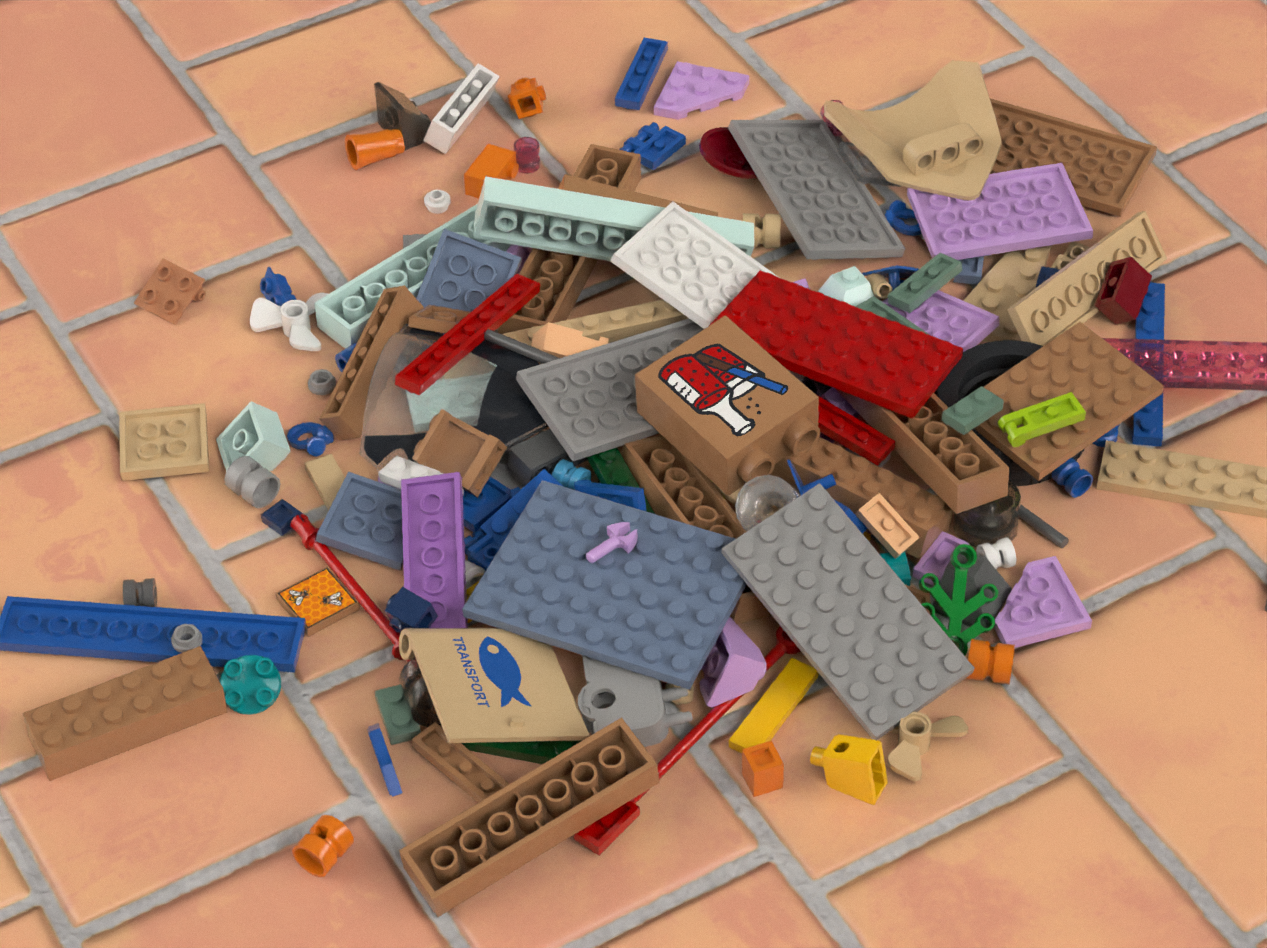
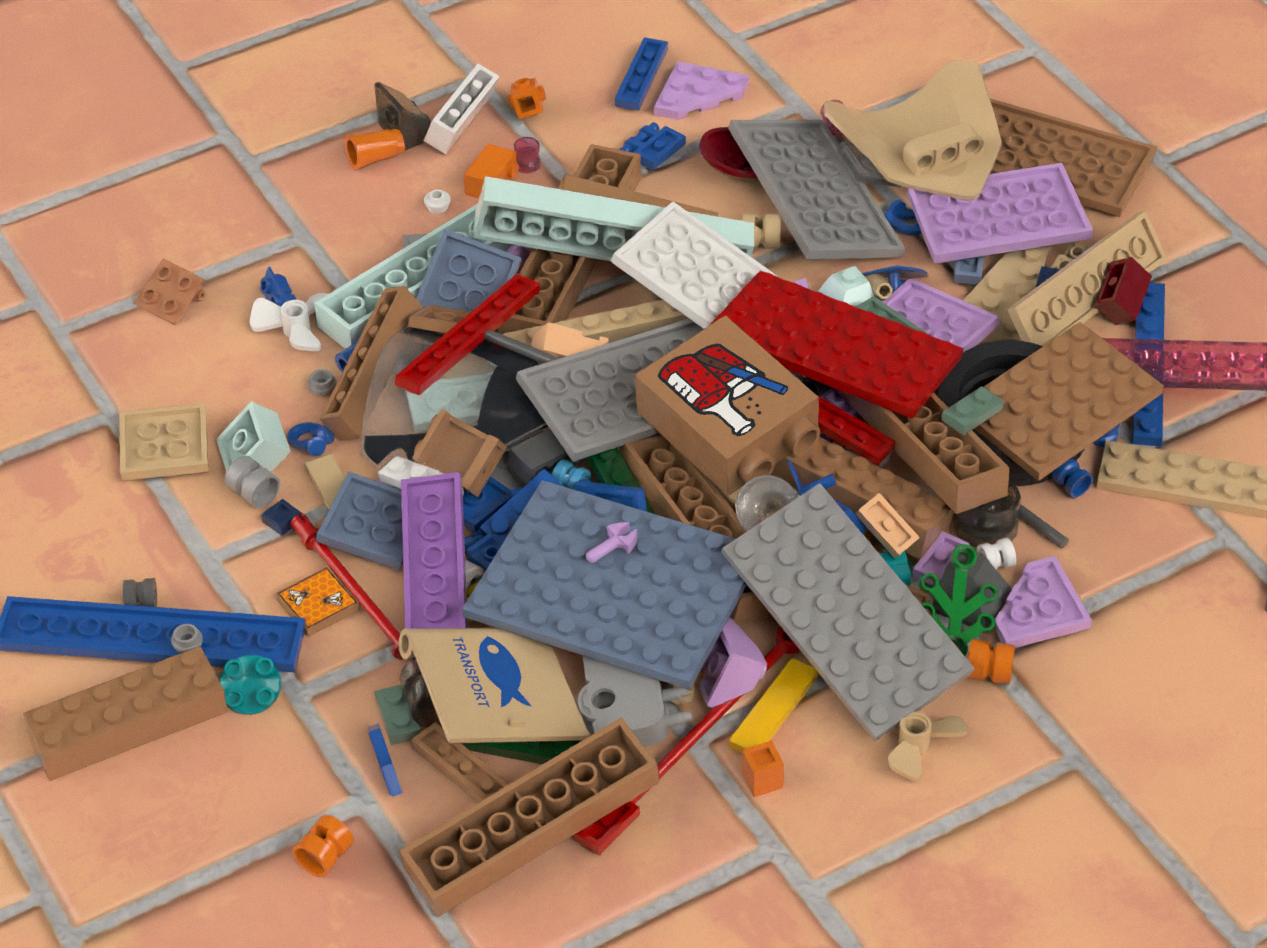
dark blue brick [384,586,438,634] -> none
yellow torso [810,734,888,805] -> none
sand green plate [888,253,962,313] -> none
lime plate [998,392,1086,447] -> none

